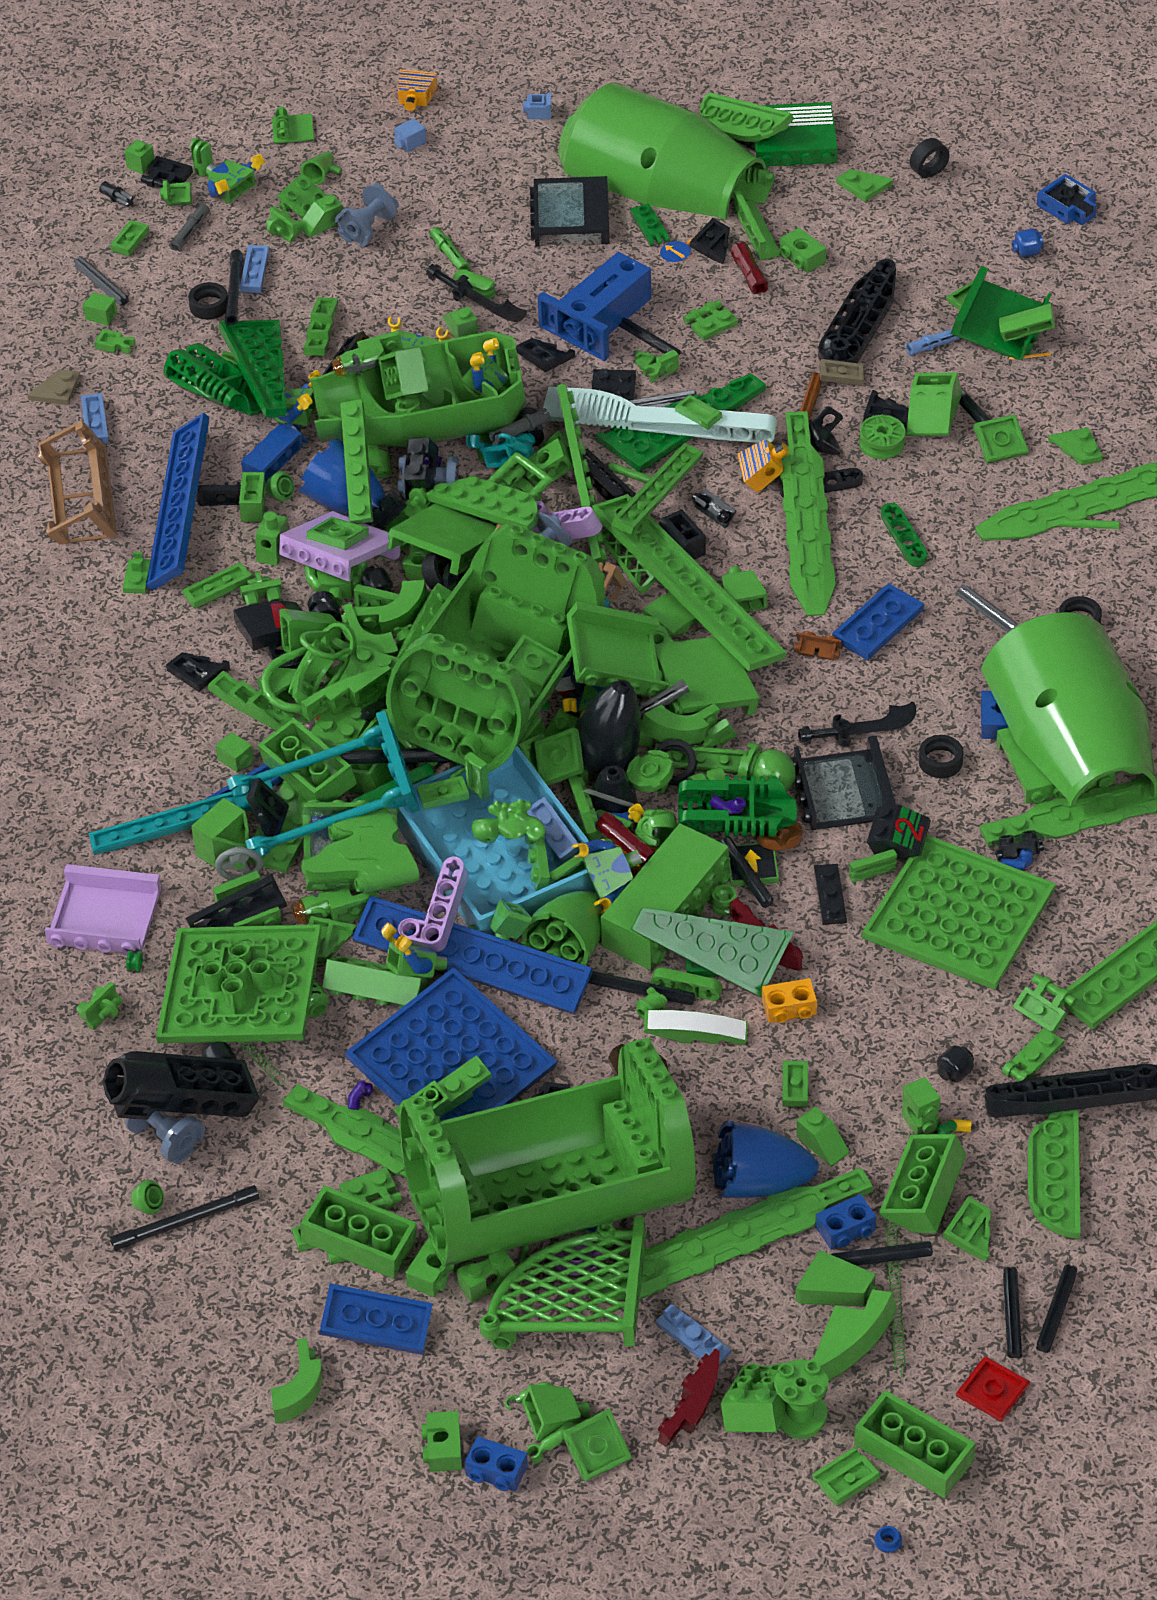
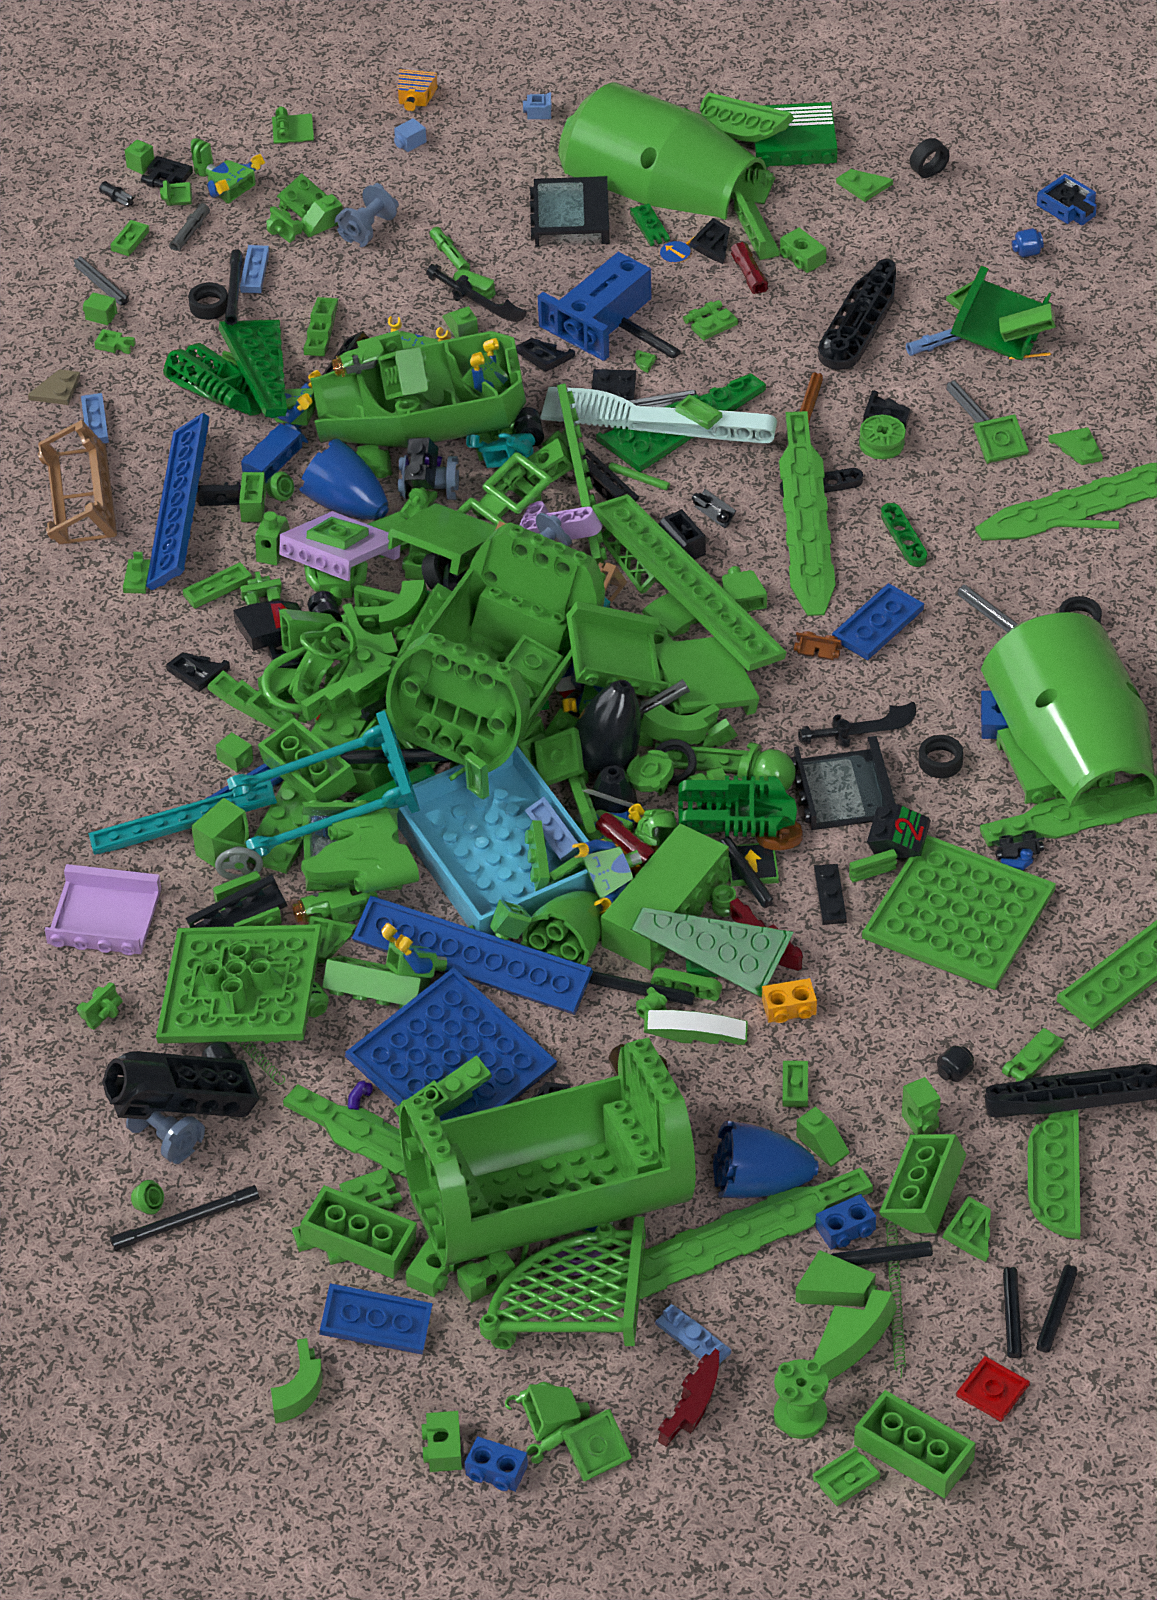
green bush [126,950,143,973] -> none
black wing [246,778,289,837] -> none
bright green piece [300,151,342,185] -> none
bright green plate [341,399,373,524] -> none
black head [360,566,393,592] -> none
black hinge [365,492,407,530] -> none
lavender beam [398,856,468,952] -> none
bright green plate [417,776,469,810] -> none
bright green plate [426,476,538,531] -> none
bright green animal [472,799,546,844] -> none
dark grey pin [489,408,551,445] -> none
bright green plate [611,443,703,535] -> none
bright green plate [643,350,679,382] -> none
dark purple arm [709,794,746,816] -> none
bright green slope [721,1363,787,1432] -> none
light orange torso [738,440,790,492] -> none
black piece [809,406,843,455] -> none
dark tan plate [819,359,864,386] -> none
blue plate [875,1526,902,1553] -> none
bright green slope [906,372,962,436] -> none
arm [937,1119,972,1134] -> none
bright green plate [1013,973,1077,1034] -> none

